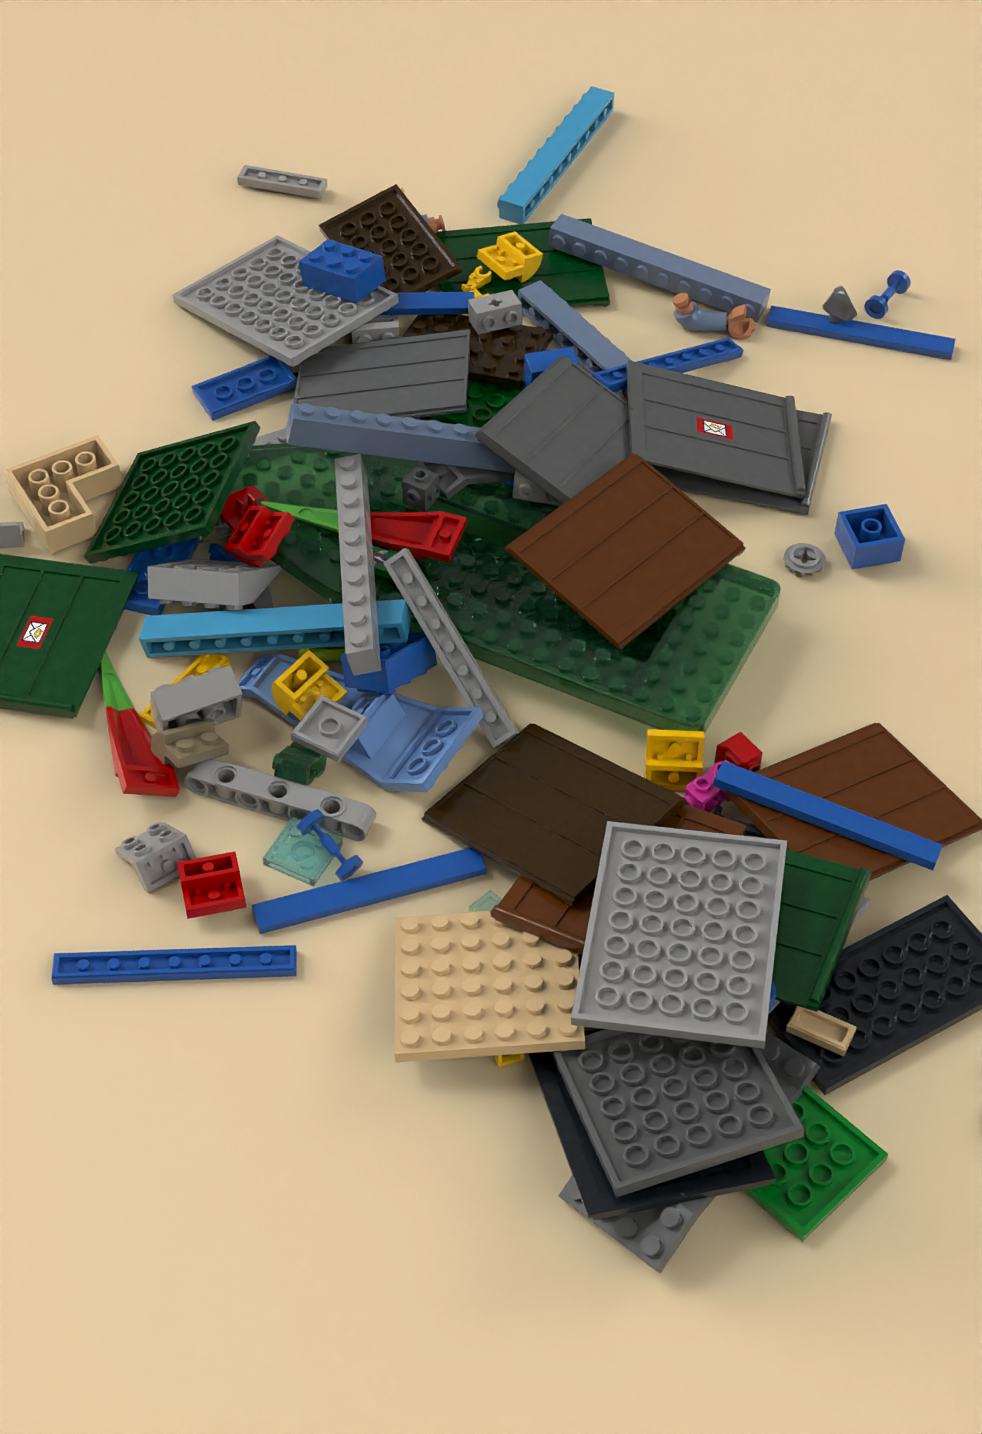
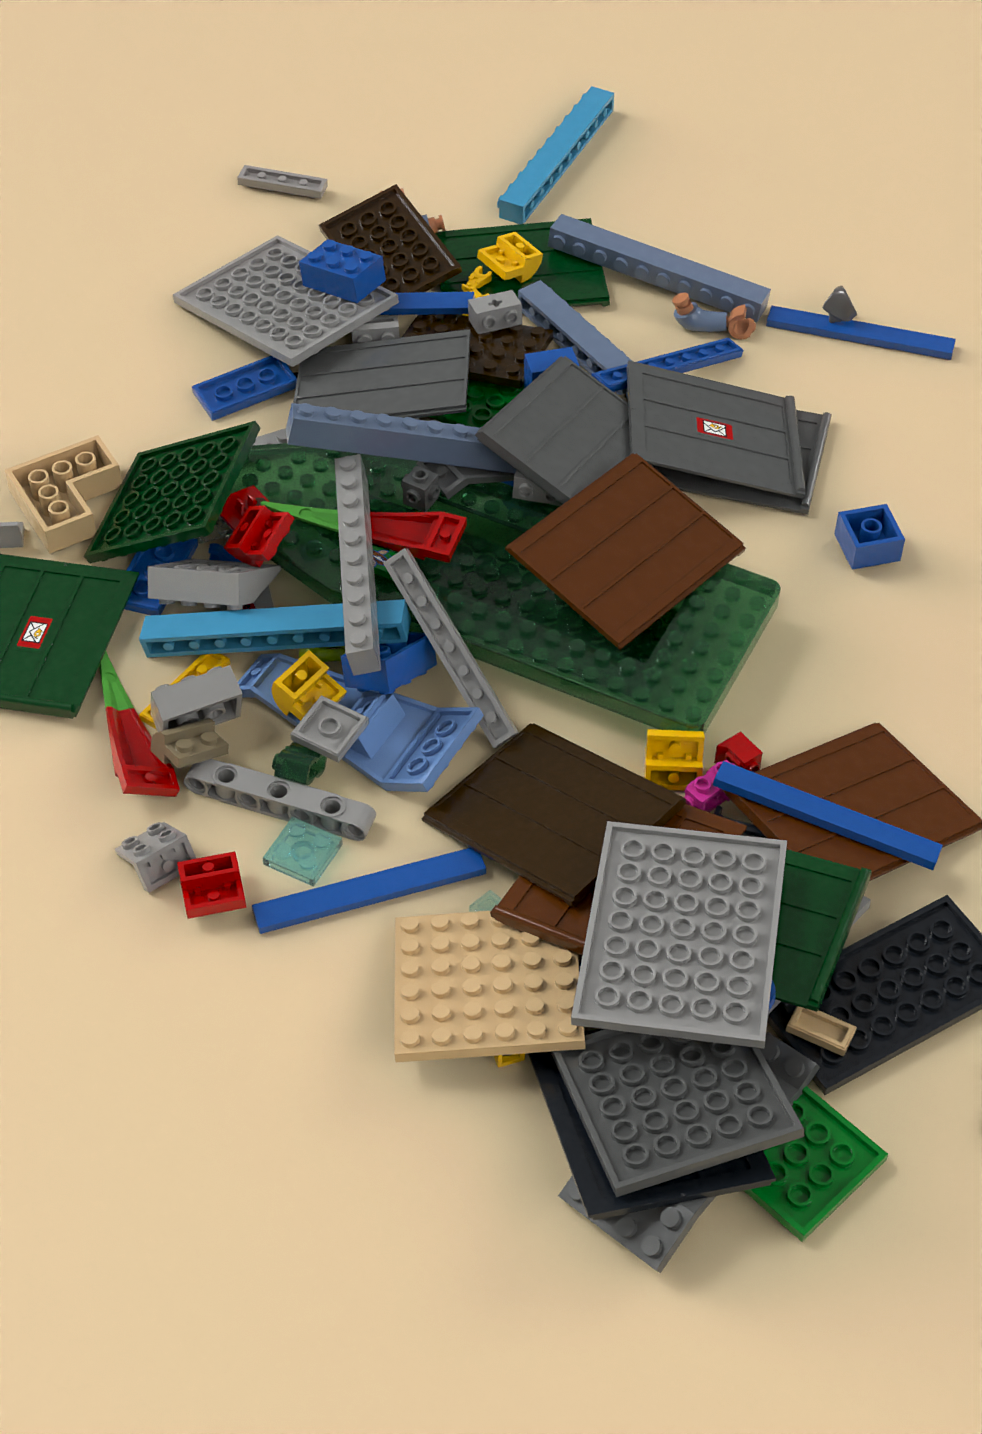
blue tile [51,945,297,985] -> none
blue wheel [297,809,363,881] -> none
light grey gear [783,543,825,577] -> none
blue wheel [864,270,911,319] -> none

